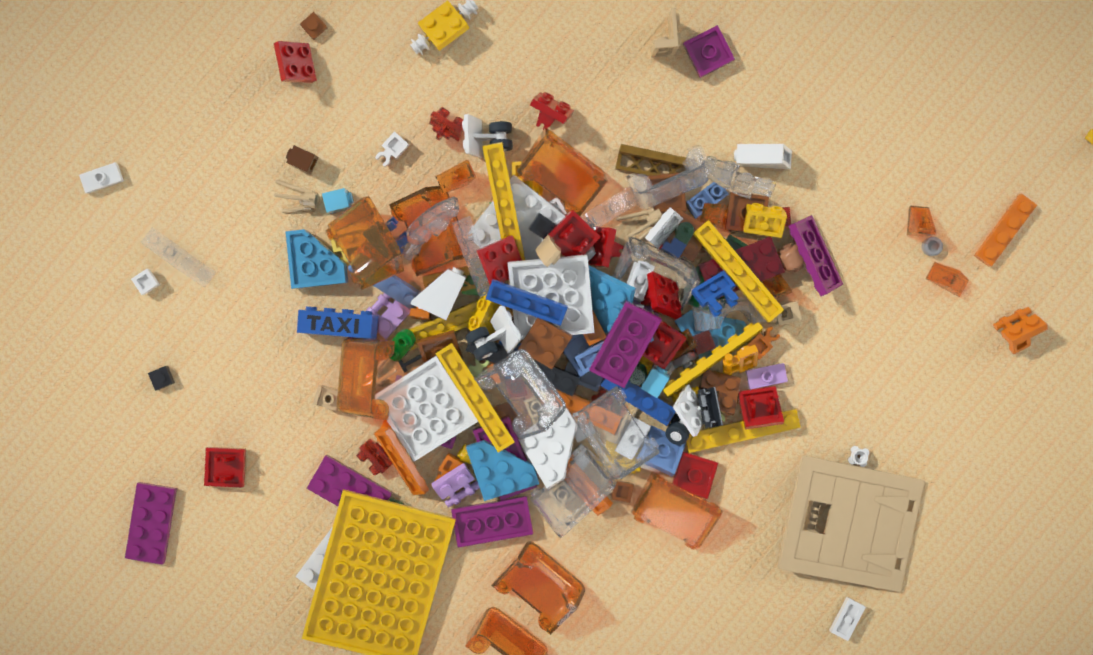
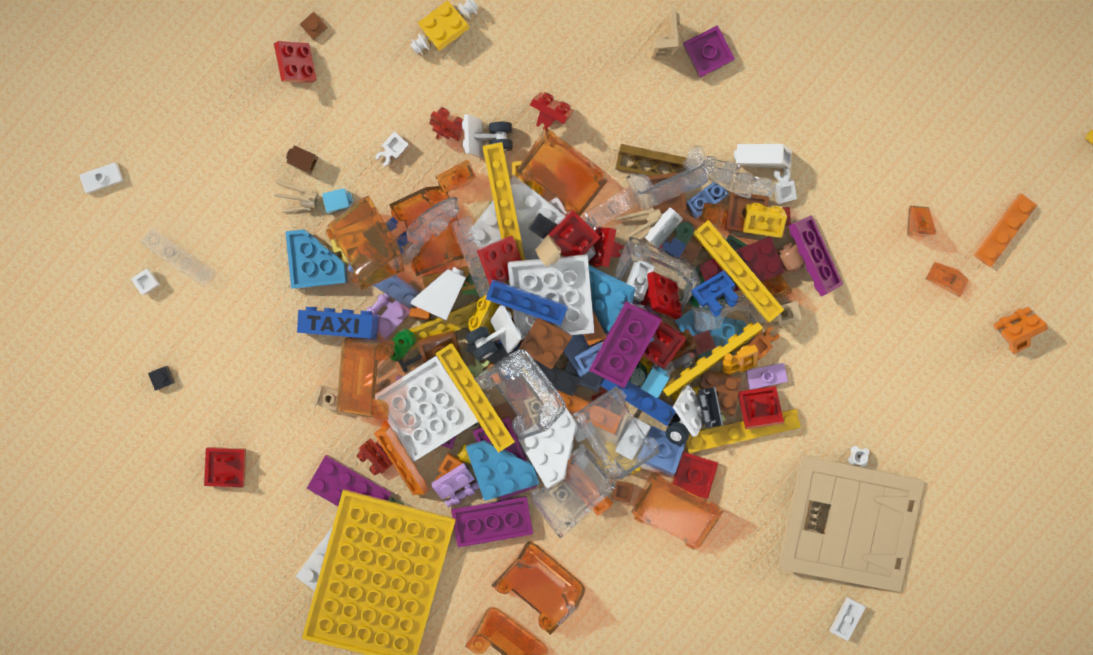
magenta plate [125,482,177,565] -> none
light grey tile [922,237,943,256] -> none
none -> white plate [773,167,797,204]

